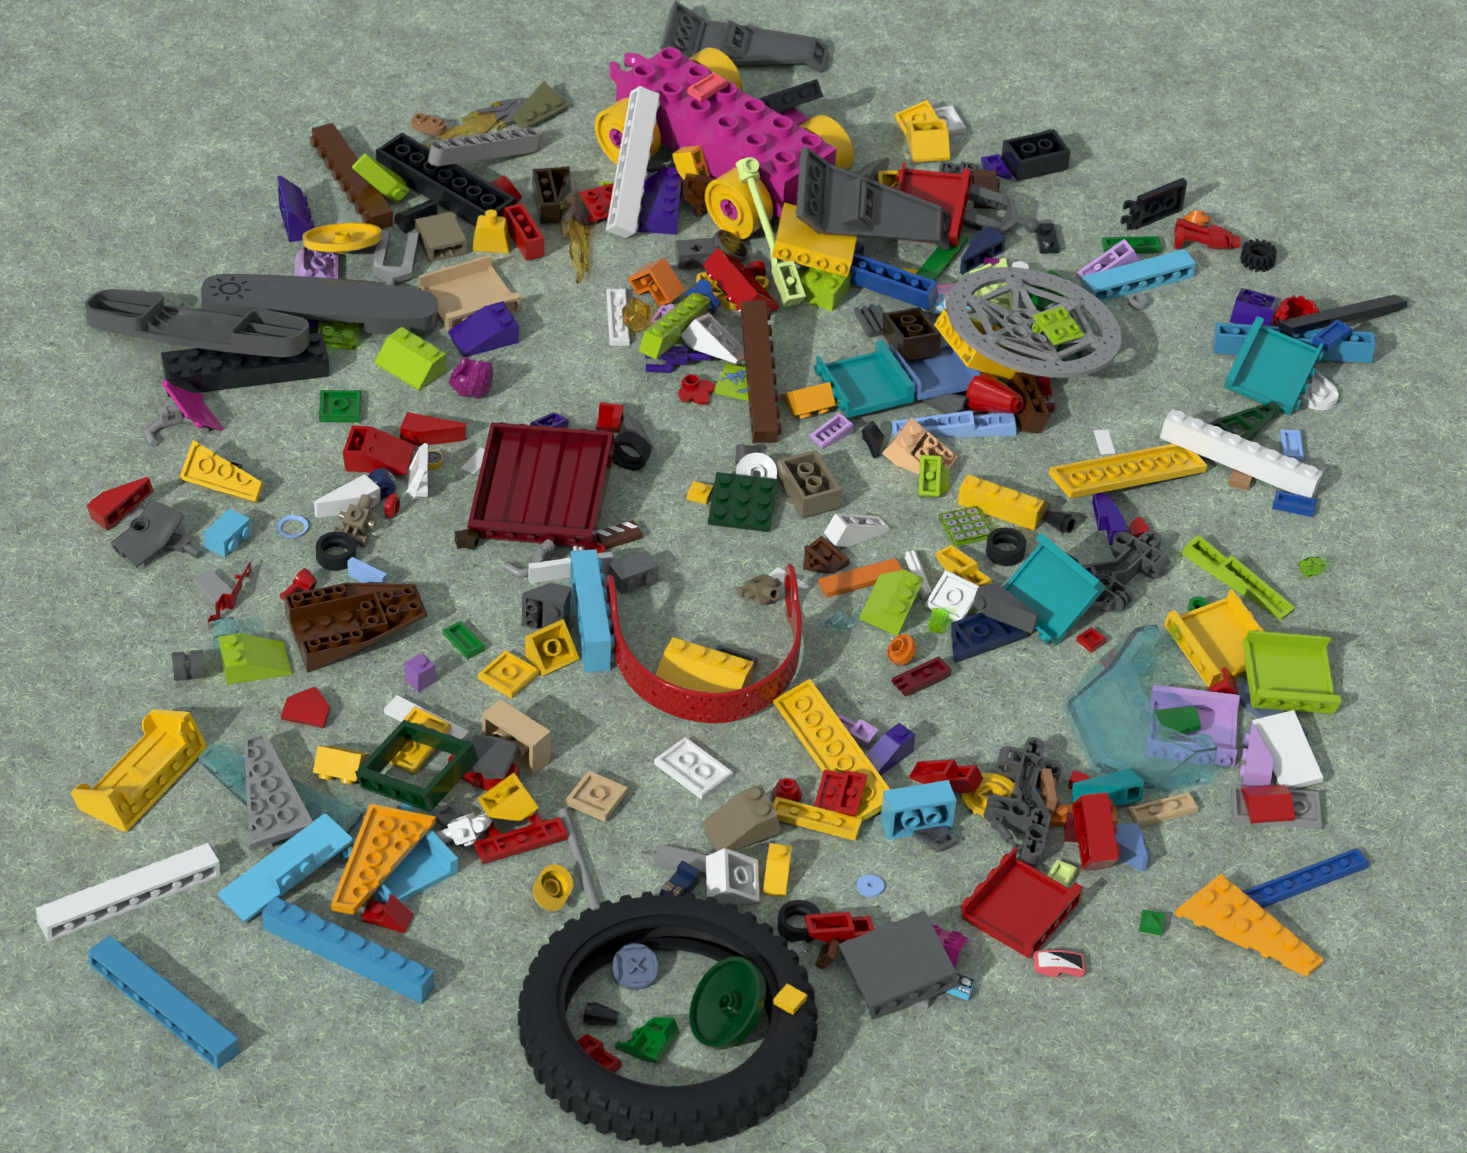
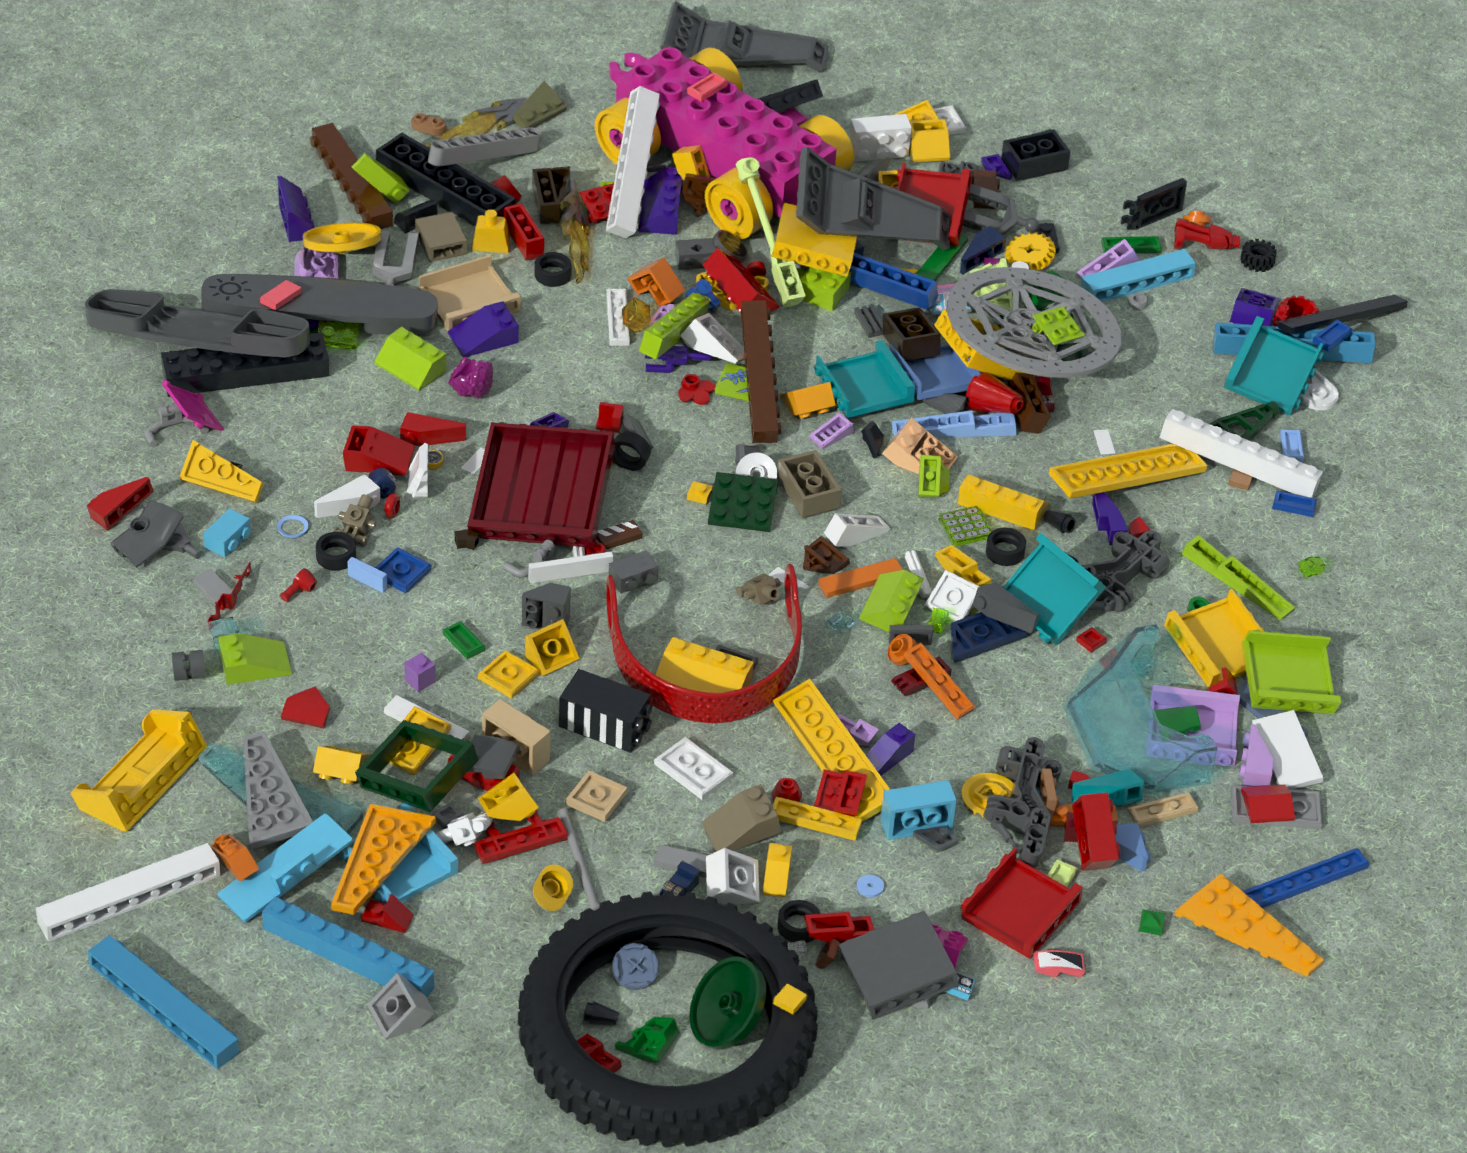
reddish brown wedge [284,583,427,673] -> none
green tile [319,390,361,423] -> none
medium azure brick [570,549,615,673] -> none
red slope [909,759,984,793] -> none
none -> orange slope [210,833,259,882]
none -> coral tile [260,280,302,310]
none -> light grey slope [367,973,435,1040]
none -> blue tile [375,547,432,593]
none -> black tyre [534,252,572,287]
none -> black brick [559,669,652,753]
none -> white brick [850,114,911,162]
none -> dark grey tile [888,625,933,645]
none -> orange tile [903,643,975,720]
none -> yellow gear [1005,231,1056,271]

